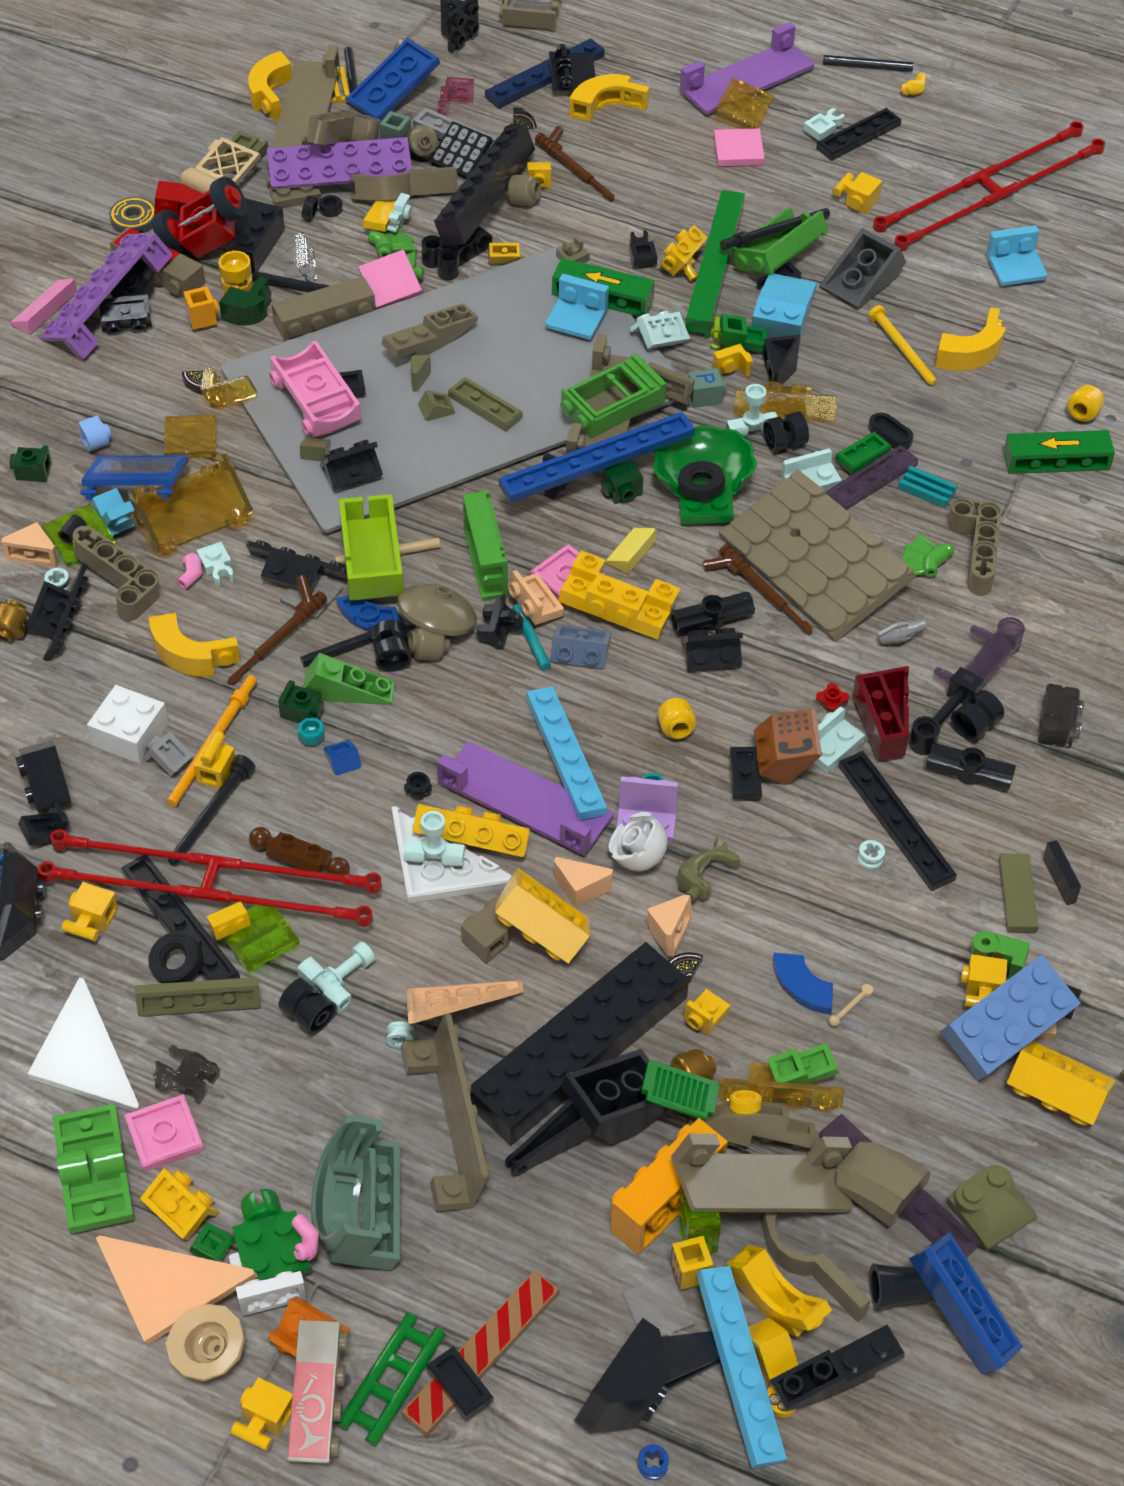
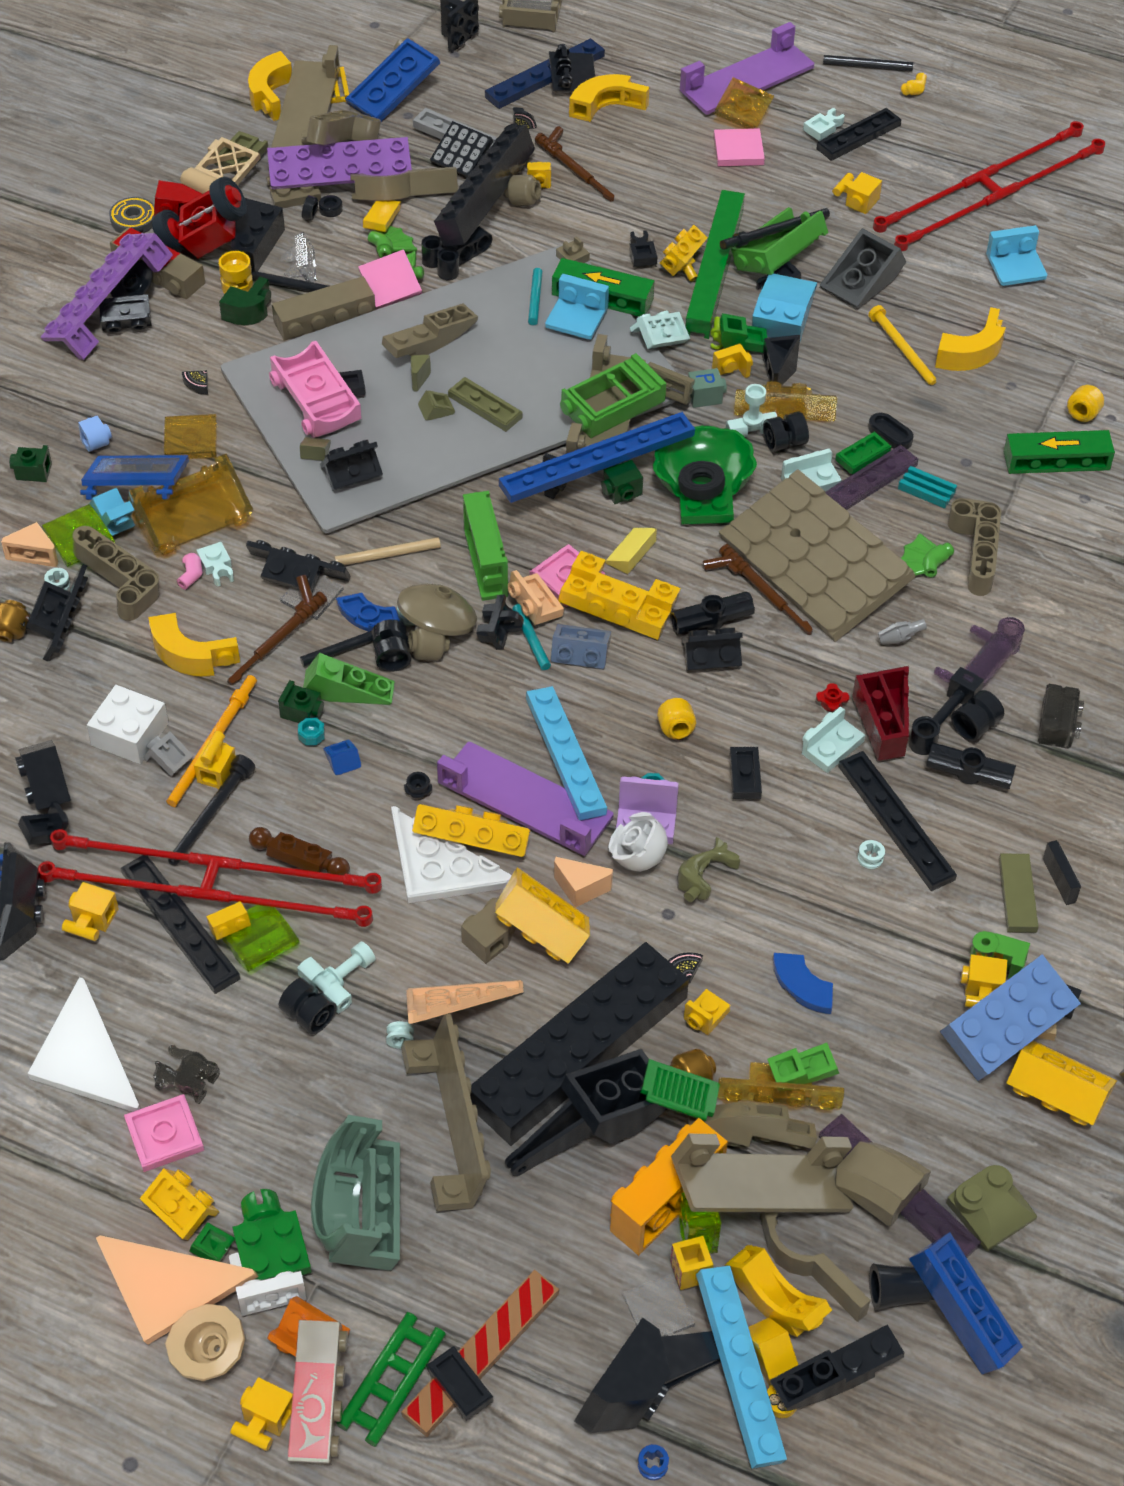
bright pink slope [10,279,77,334] -> none
bright green plate [52,1103,134,1234] -> none
black hinge [58,515,87,545] -> none
olive plate [135,977,261,1016] -> none
black tyre [148,932,203,983] -> none
light orange brick [183,286,219,330] -> none
clear yellow bracket [201,367,257,408] -> none
bright pink arm [292,1214,319,1261] -> none
lime piece [339,494,403,600] -> none
black bar [344,47,358,93] -> none
sand green brick [379,111,411,139] -> none
light aqua plate [387,193,412,232] -> none
light aqua bar [404,811,465,867] -> none
dark tan head [406,125,438,157] -> none
clear pink bracket [437,77,475,117] -> none
yellow piece [488,243,520,264] -> none
light nougat slope [647,895,692,957] -> none
yellow tile [730,1090,762,1114] -> none
dark orange slope [754,709,822,785] -> none
tan hinge [828,984,873,1027] -> none
none -> teal bar [528,268,543,326]

